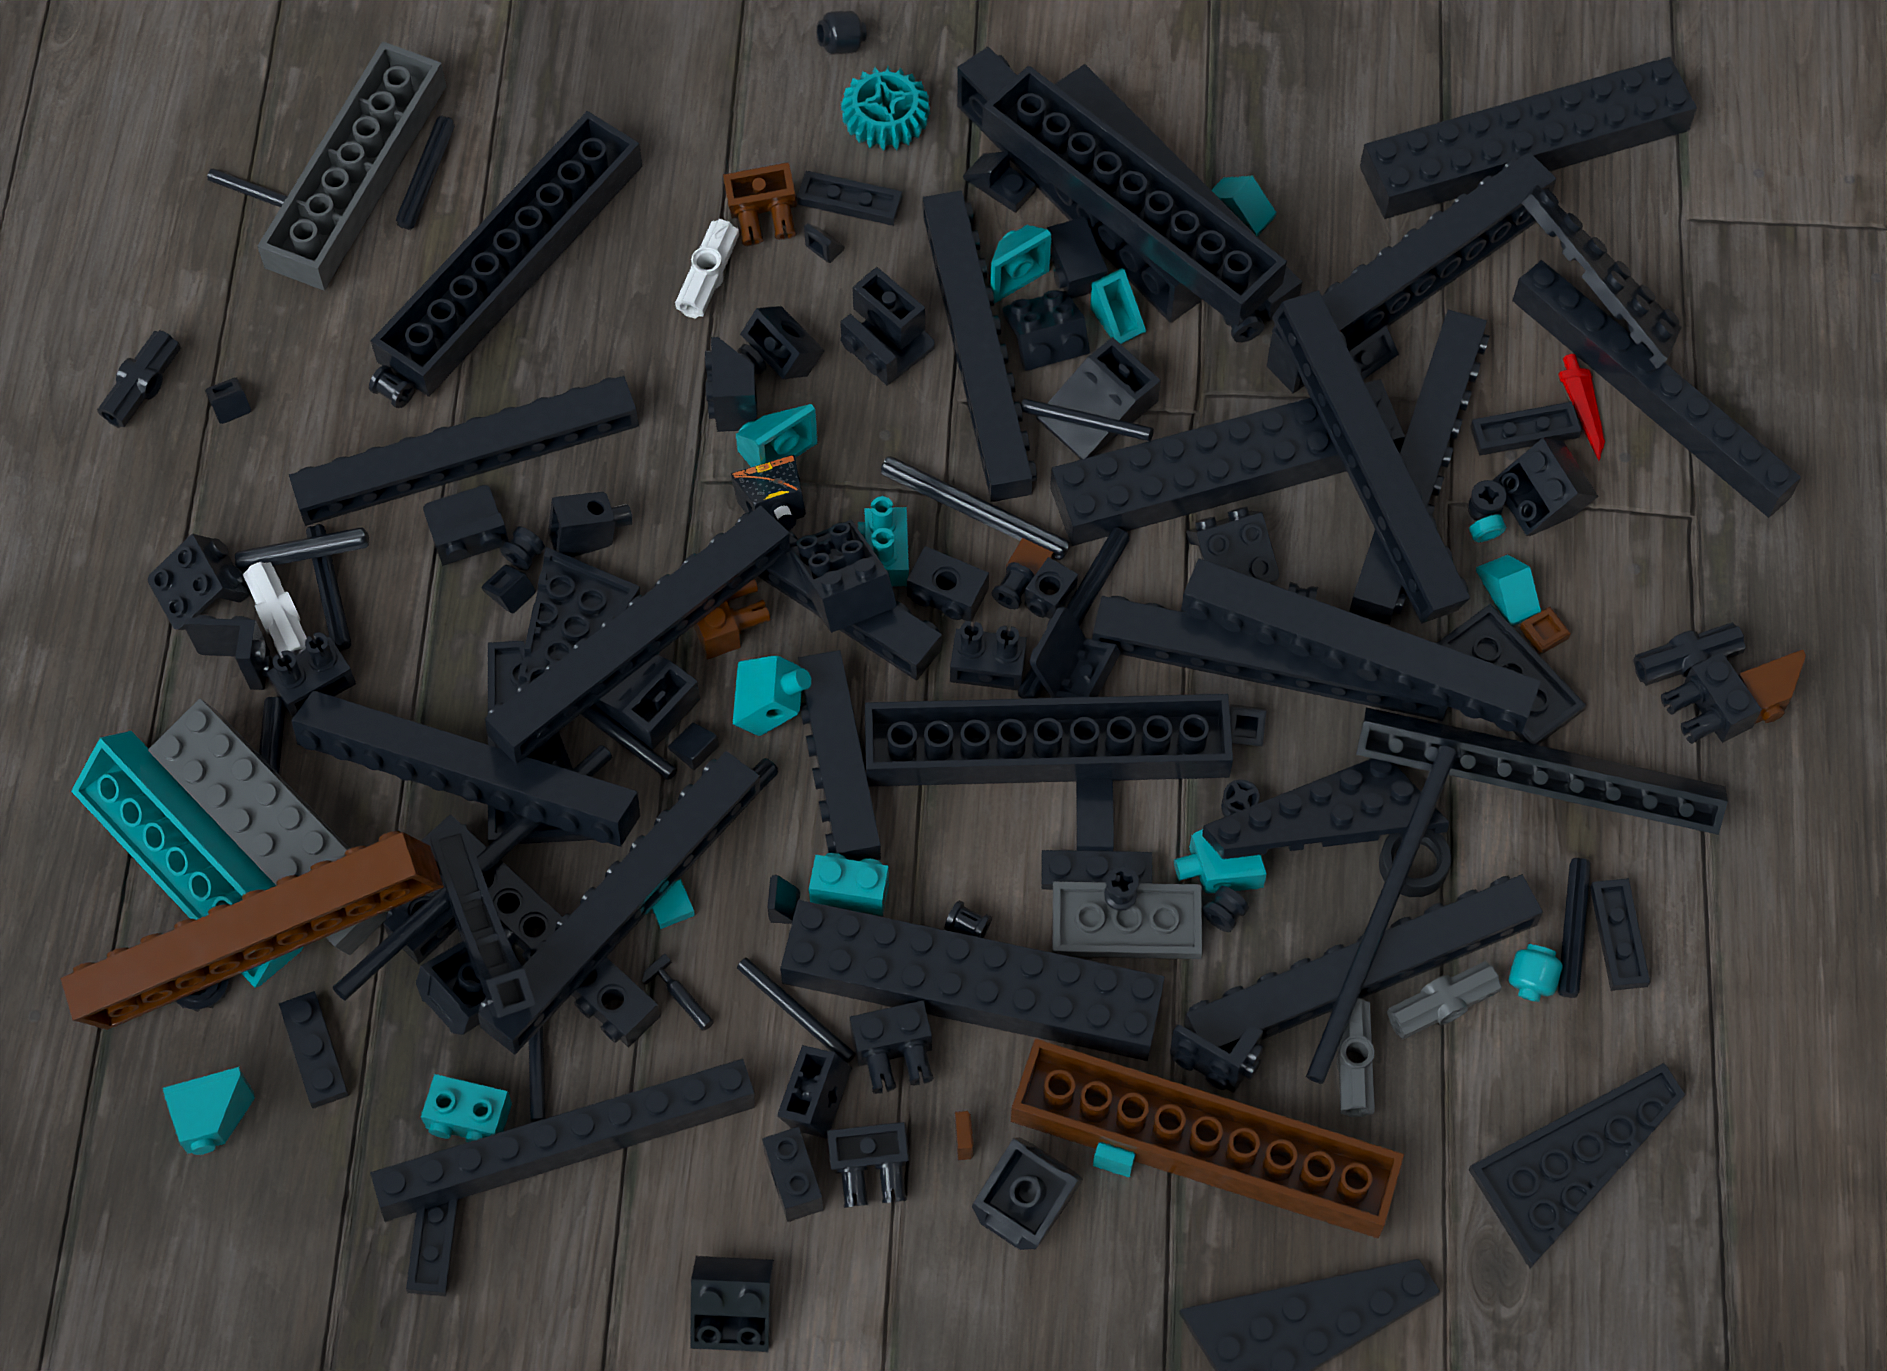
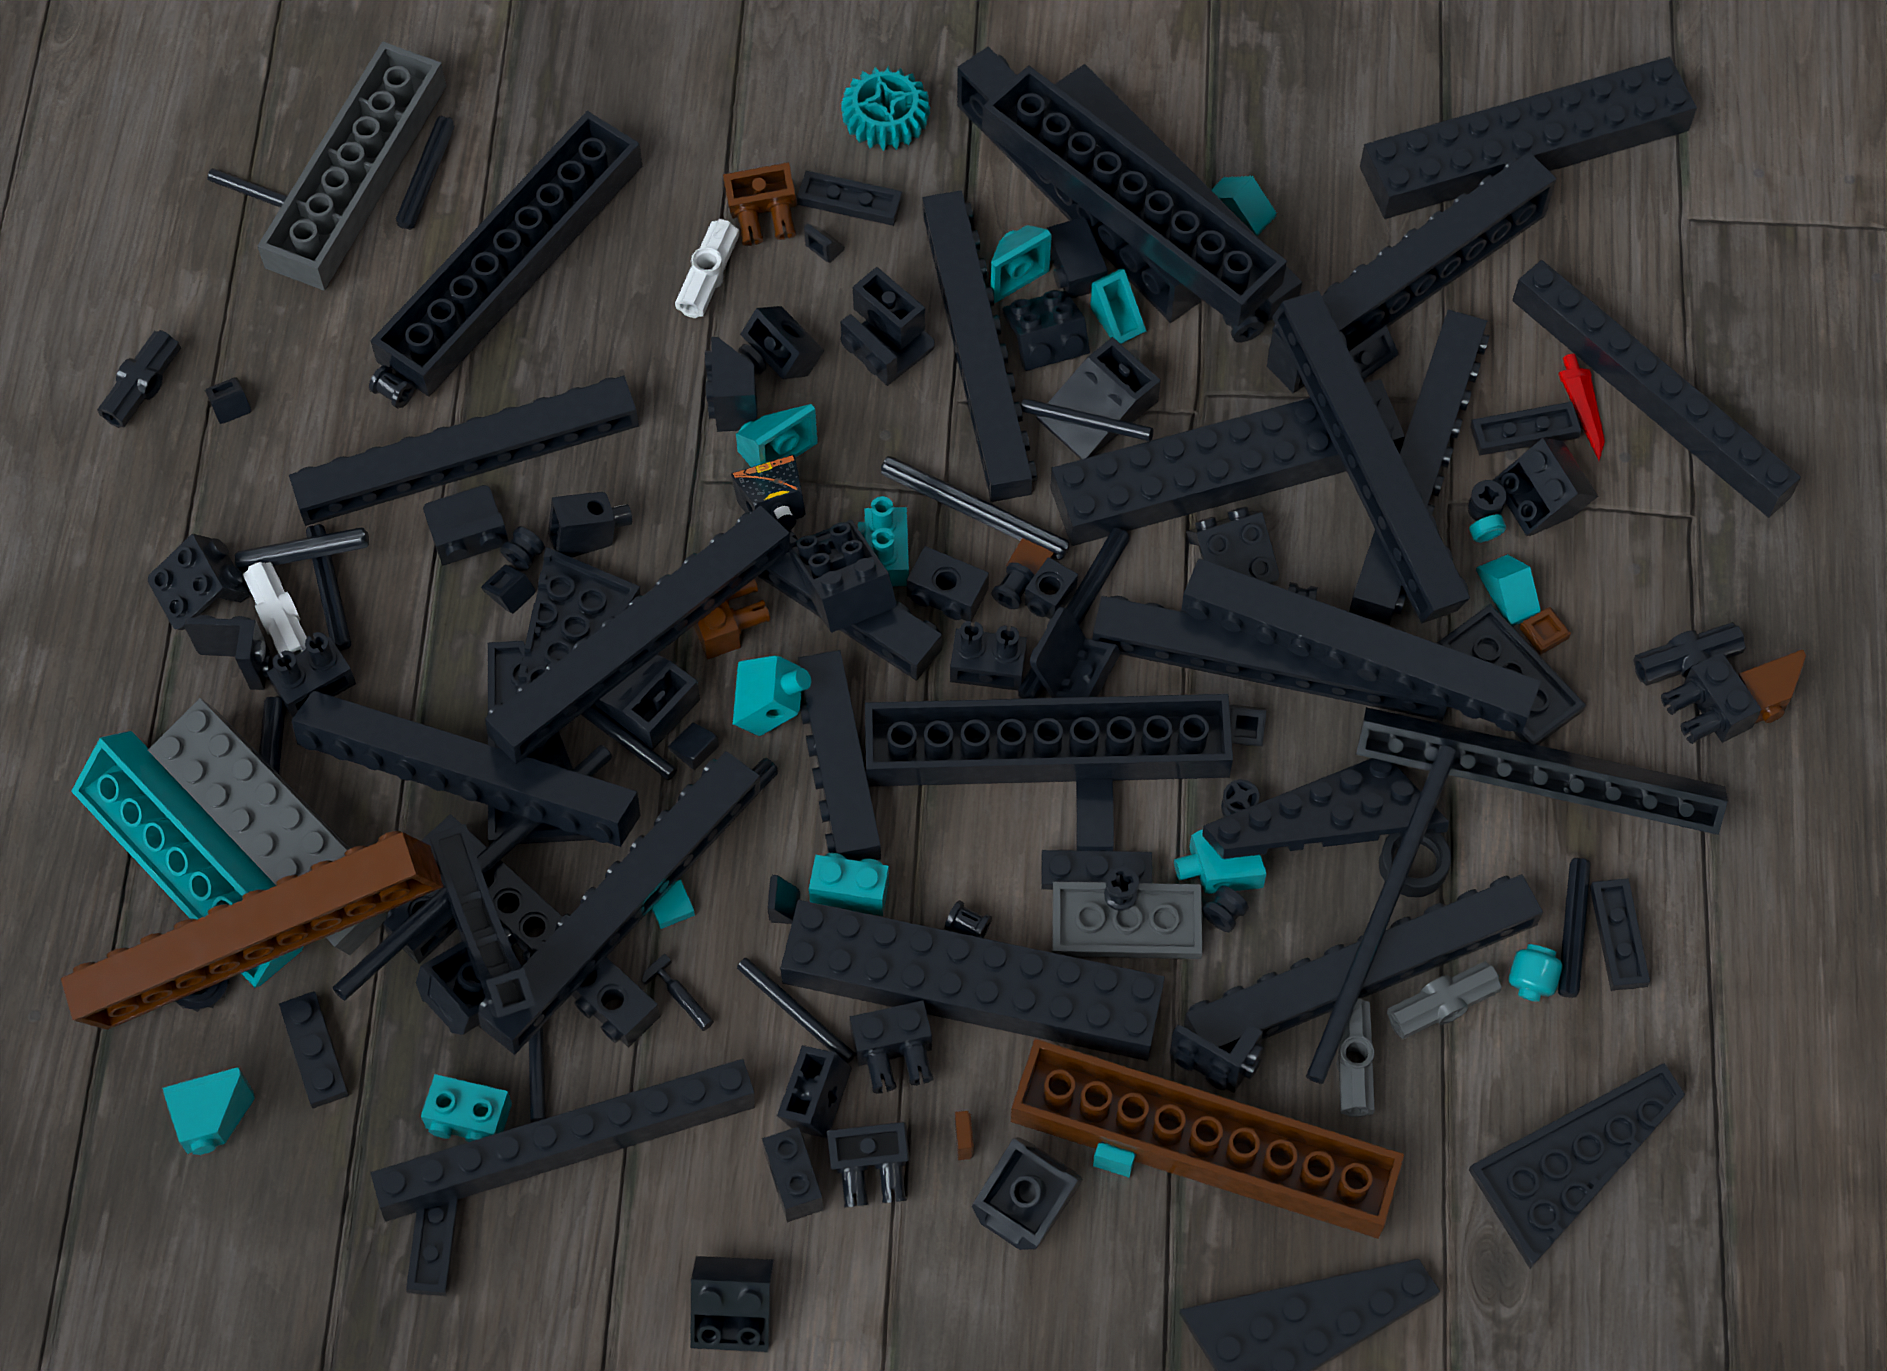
black head [816,11,867,54] -> none
black slope [963,151,1036,213] -> none
black wing [1522,184,1682,369] -> none

